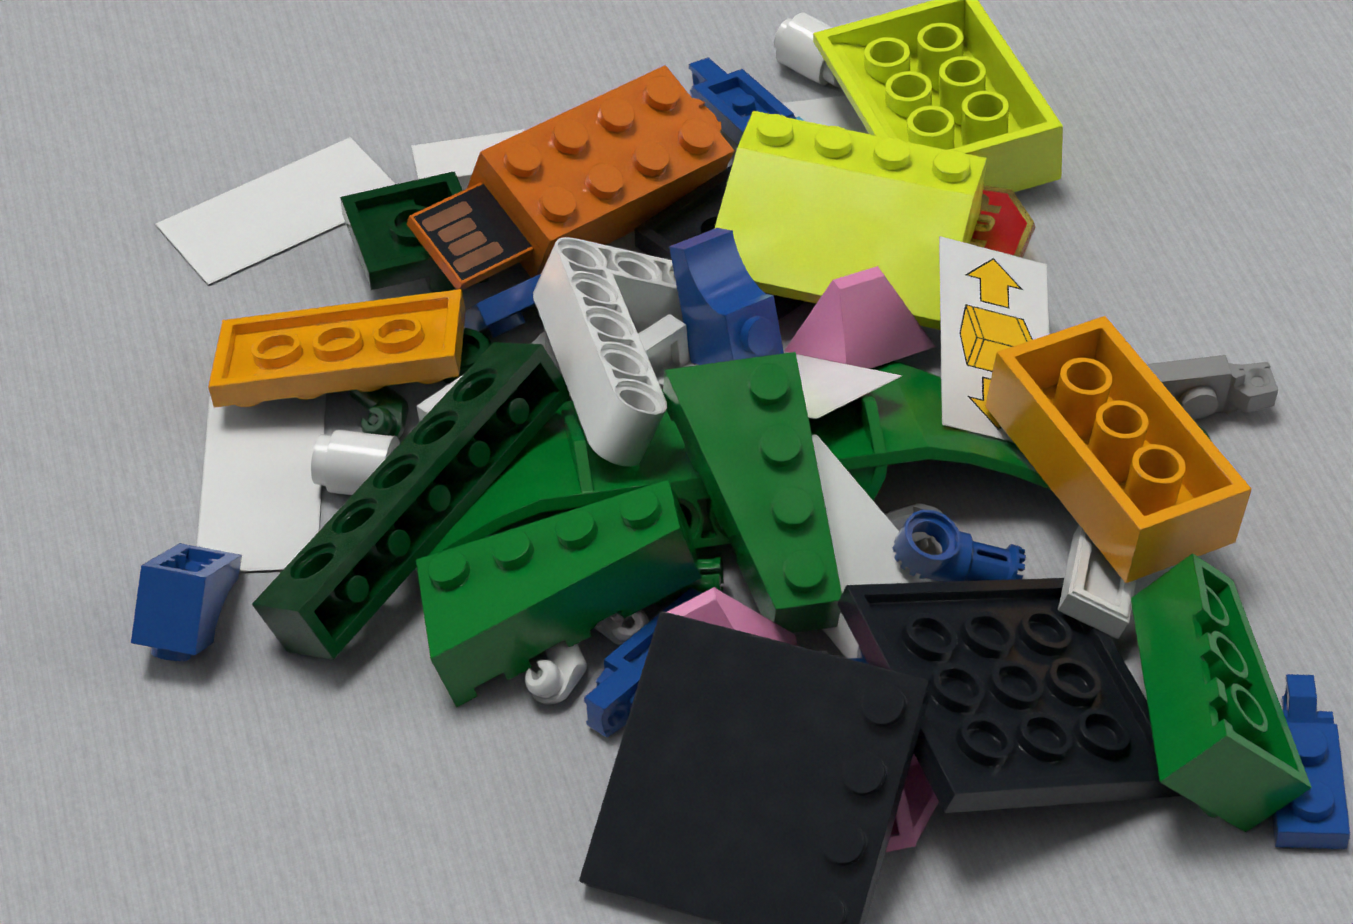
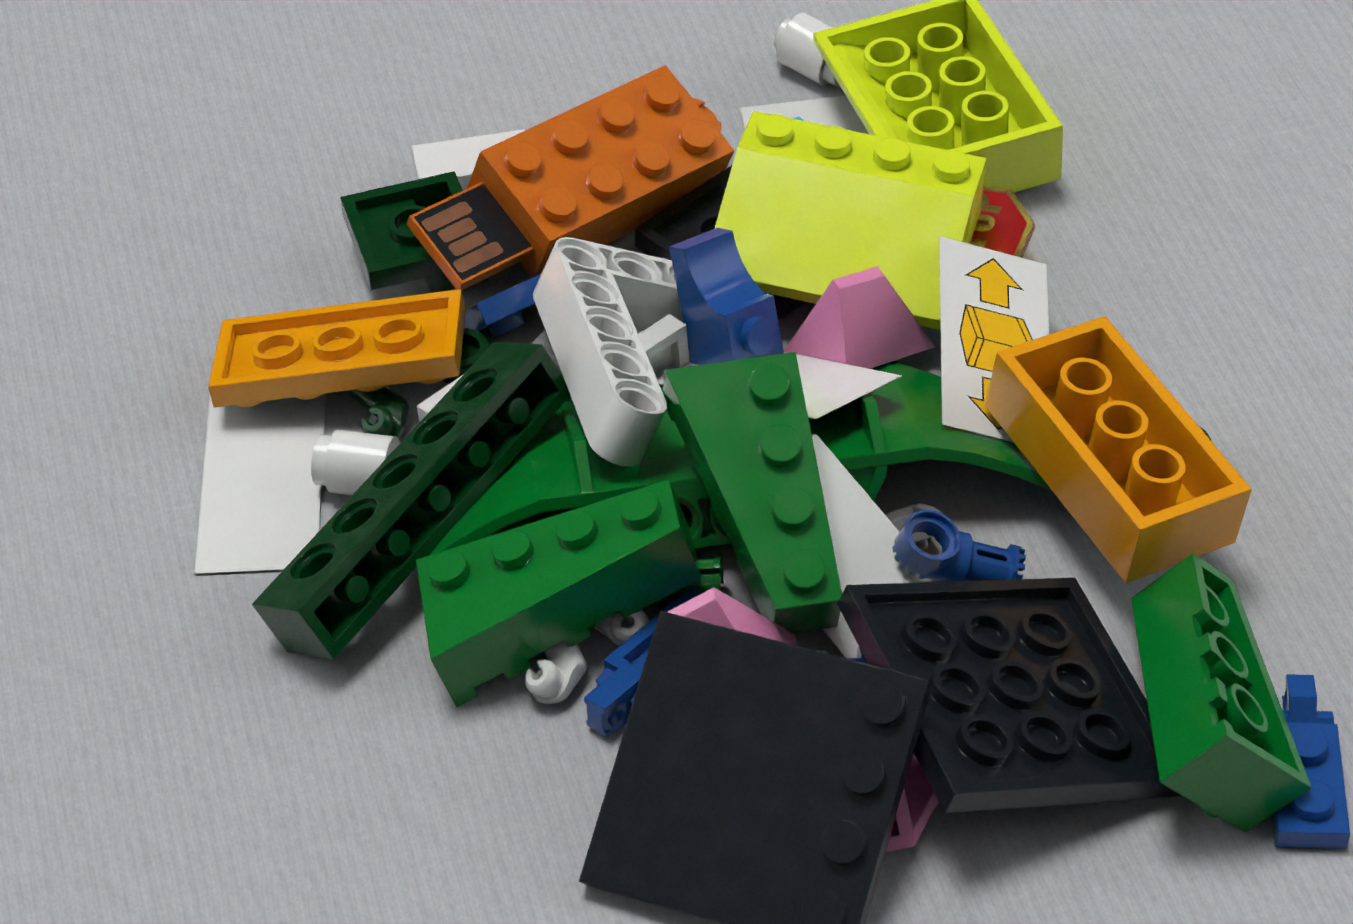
blue arch [131,543,242,661] -> none
white sticker [155,137,395,285] -> none
blue hinge [689,57,796,145] -> none
white tile [1058,525,1136,639] -> none
light grey hinge [1147,355,1278,419] -> none

